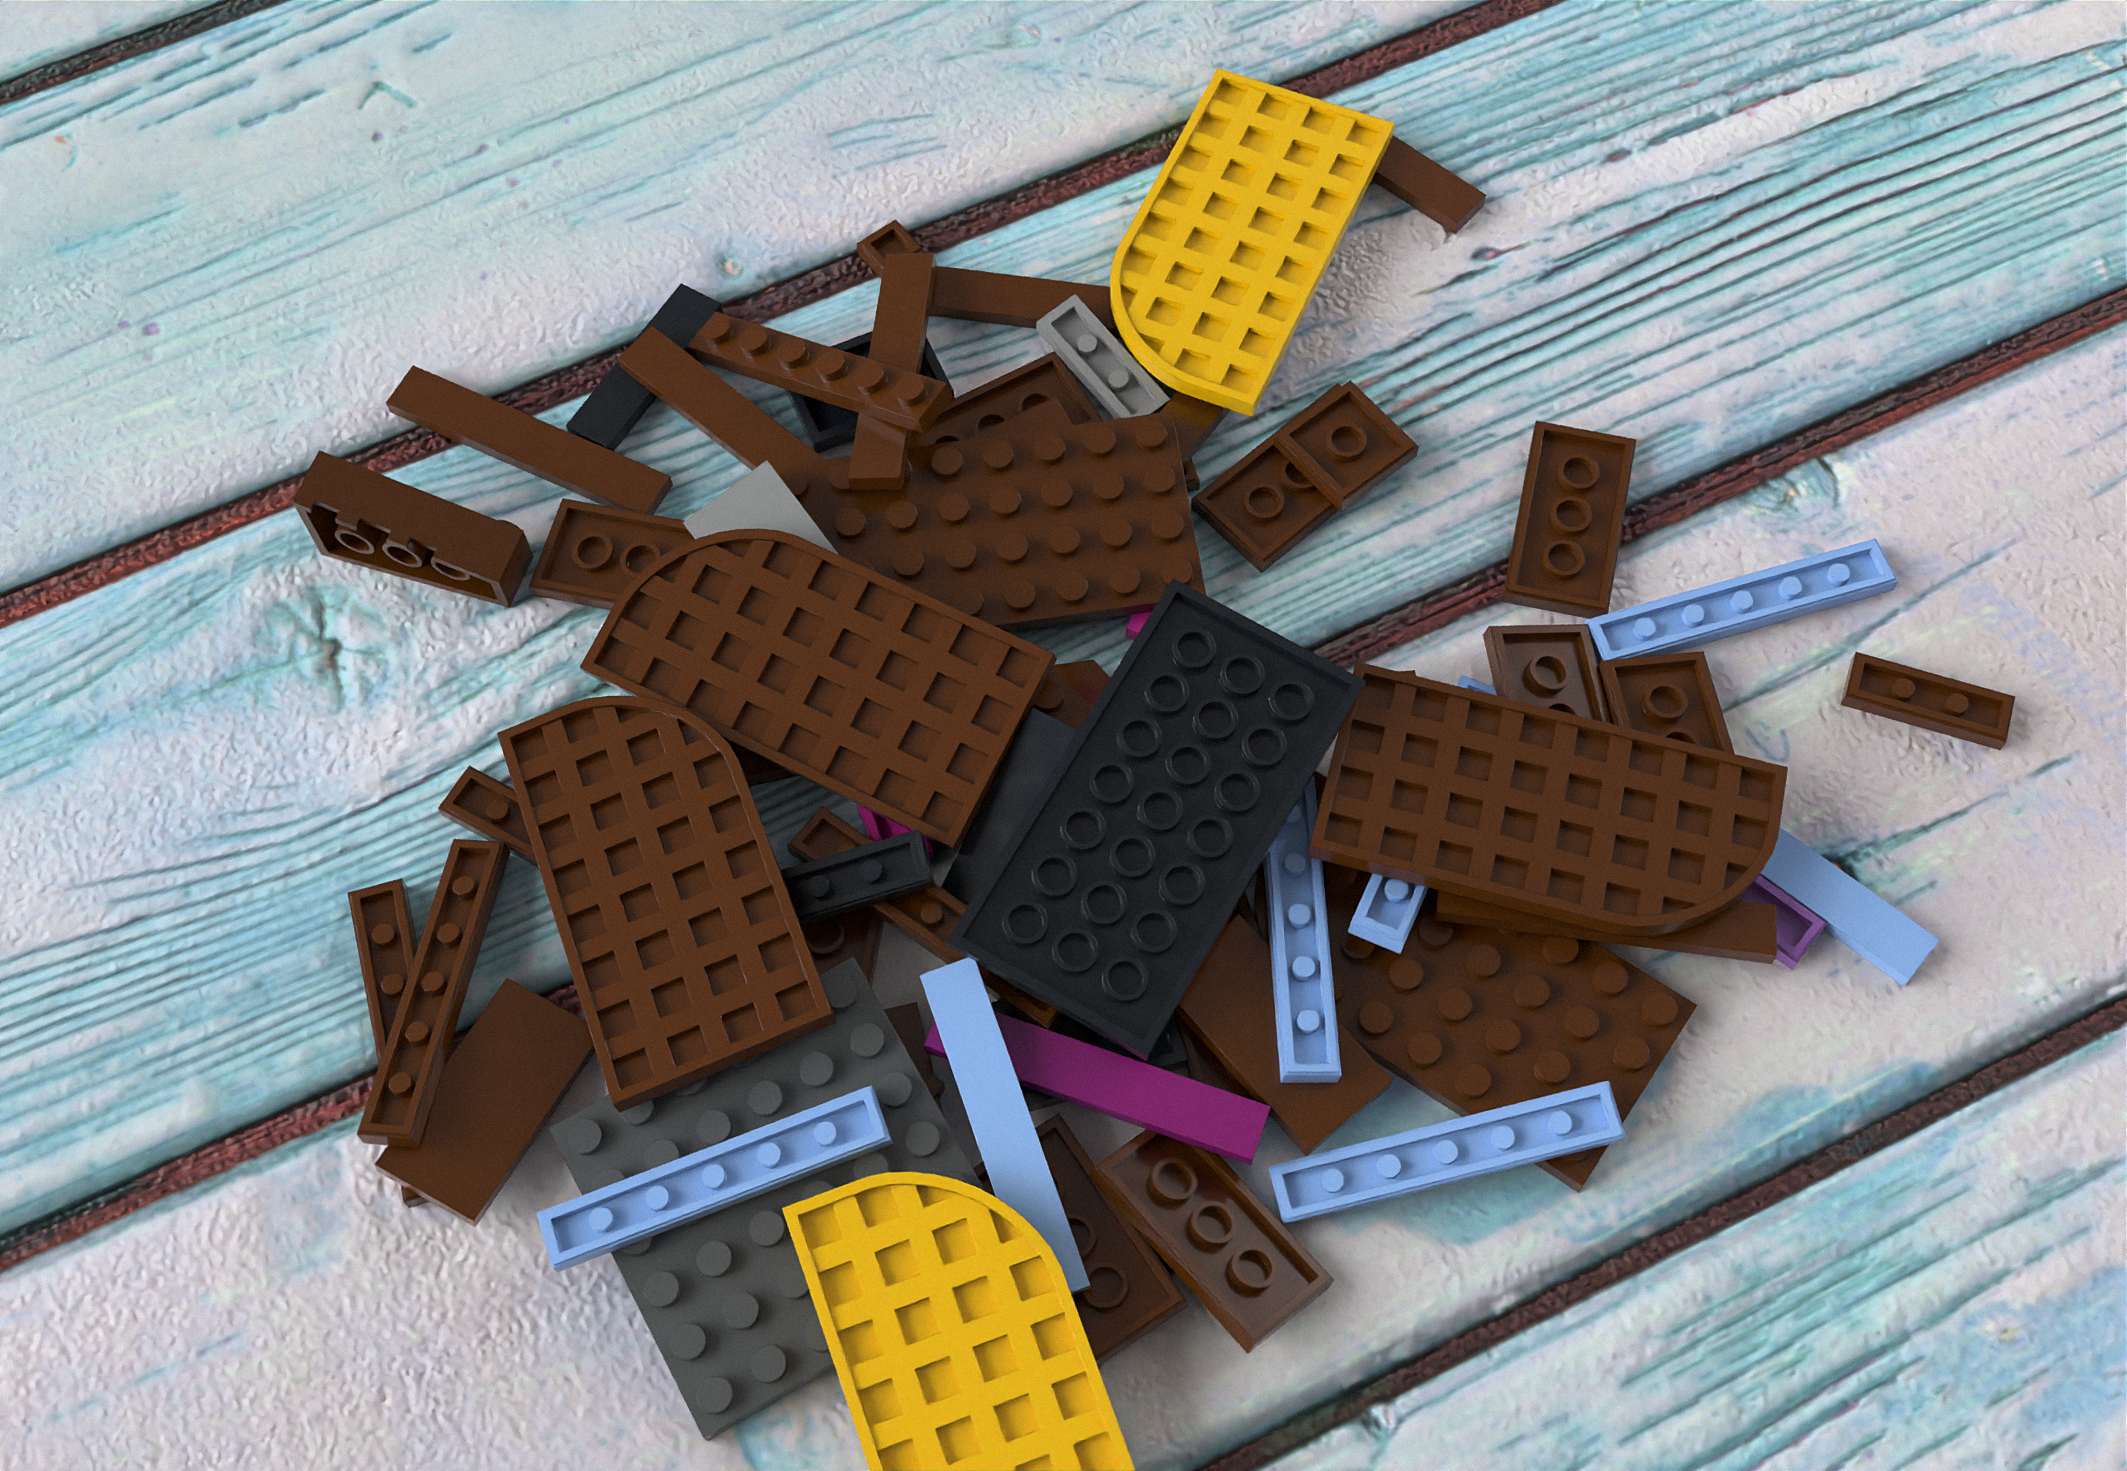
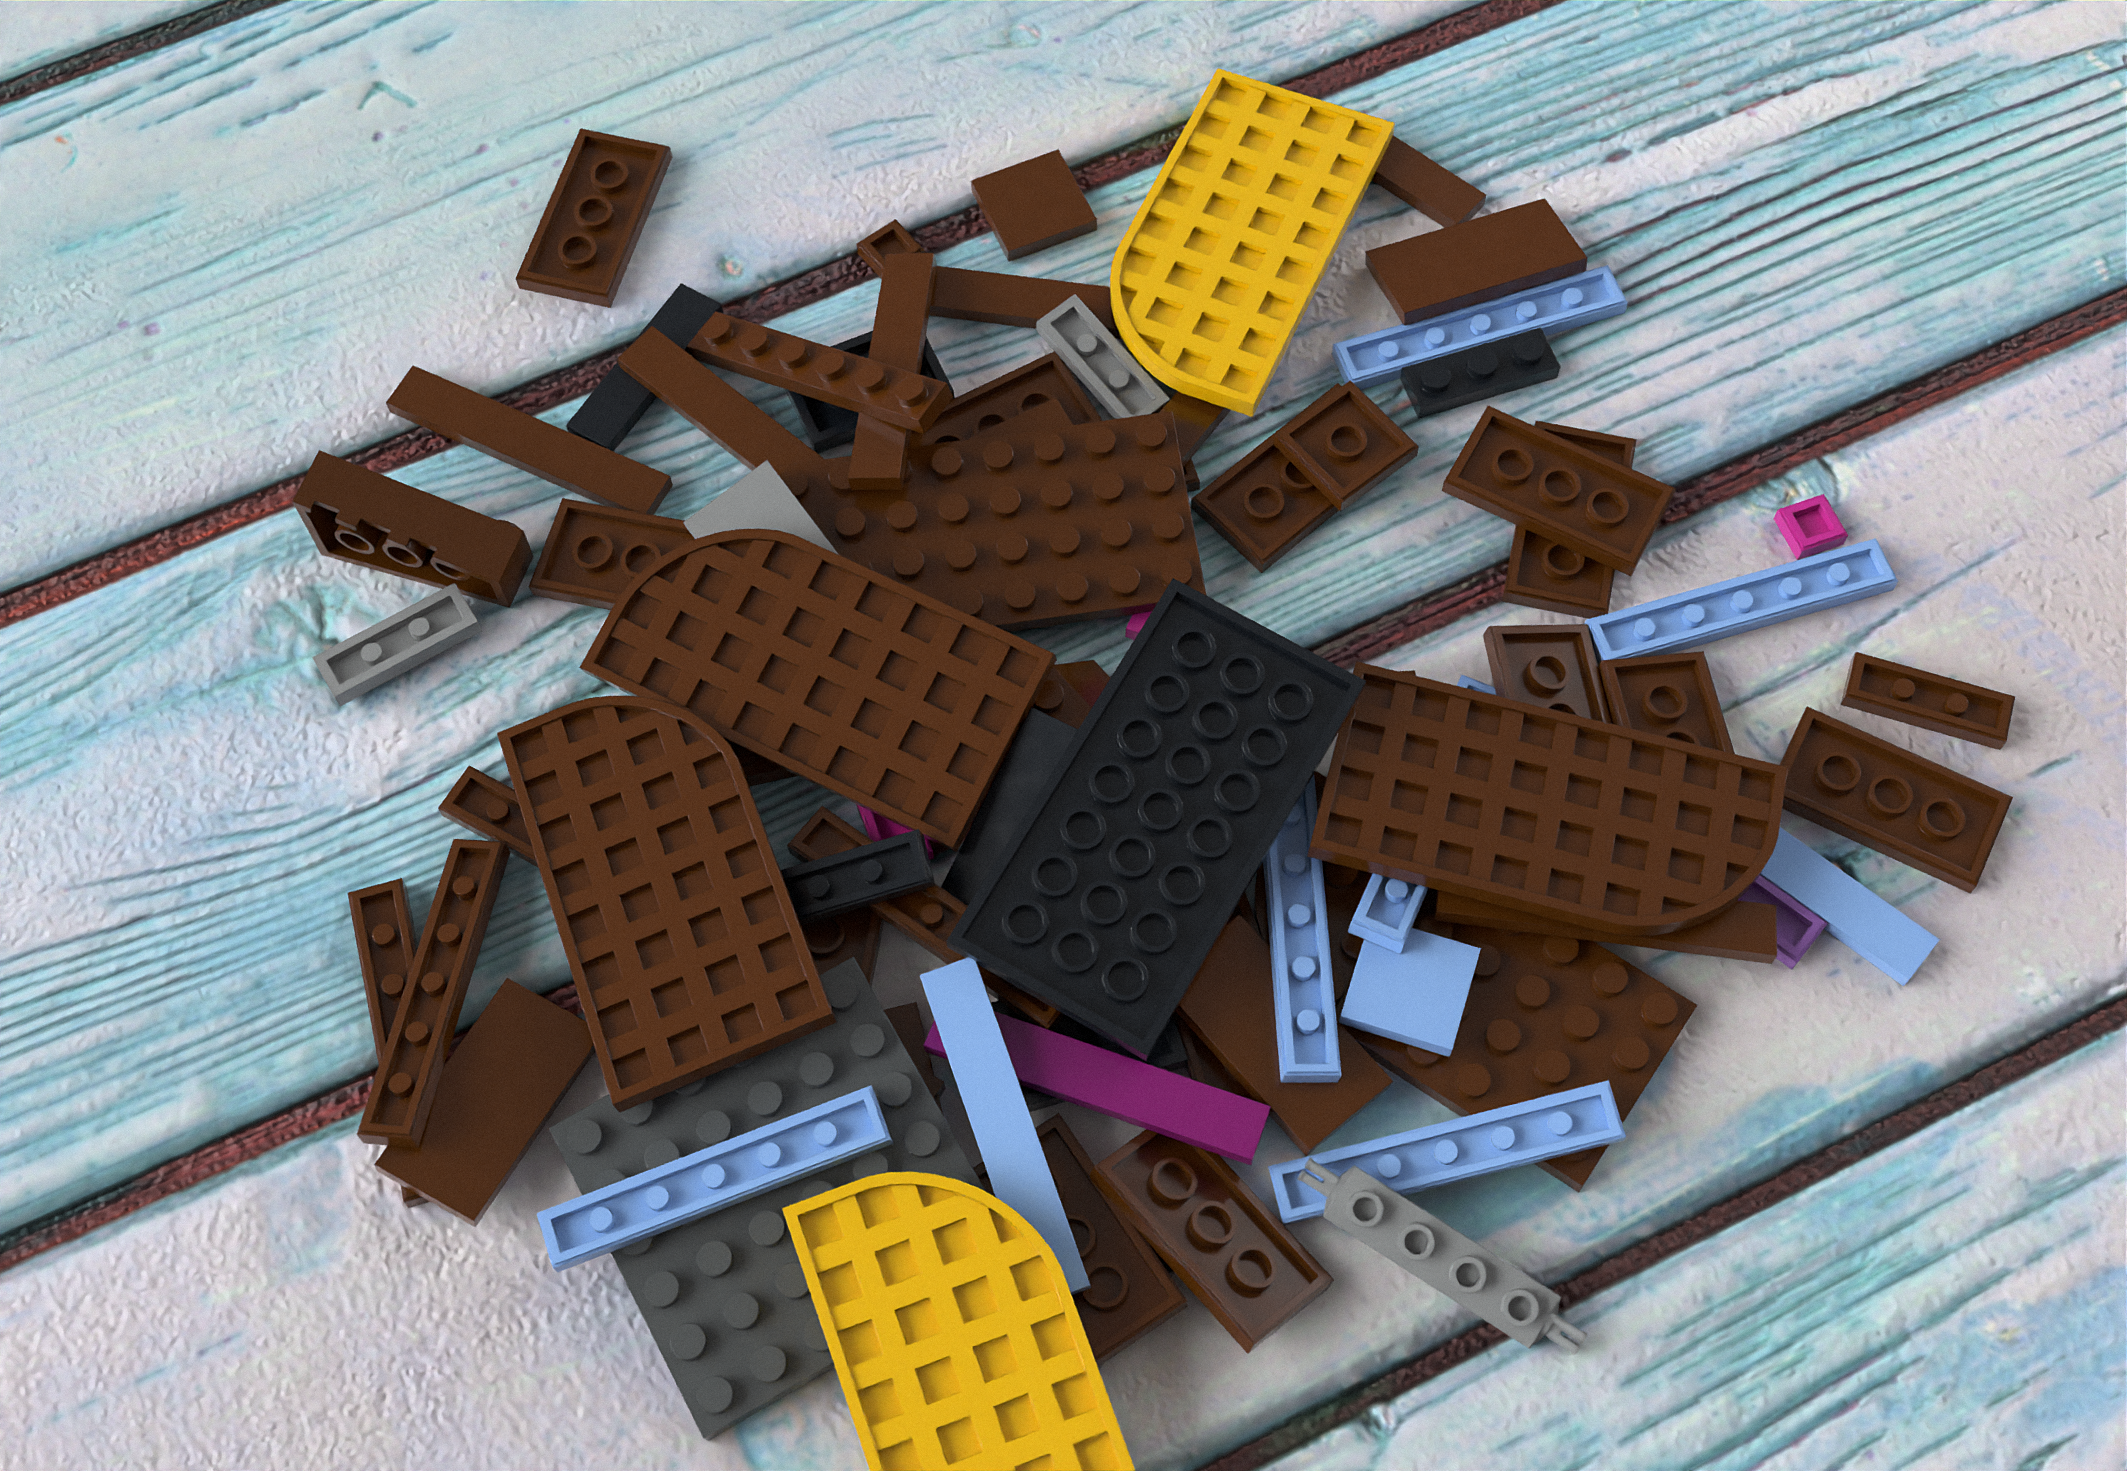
none -> light grey plate [312,583,482,706]
none -> reddish brown tile [515,128,672,308]
none -> reddish brown tile [971,149,1097,262]
none -> light grey plate [1297,1158,1587,1355]
none -> light blue tile [1332,265,1628,390]
none -> light blue tile [1339,928,1481,1057]
none -> reddish brown tile [1365,198,1588,326]
none -> black plate [1400,327,1561,419]
none -> reddish brown tile [1442,406,1676,577]
none -> dark pink tile [1774,494,1848,560]
none -> reddish brown tile [1779,706,2013,894]

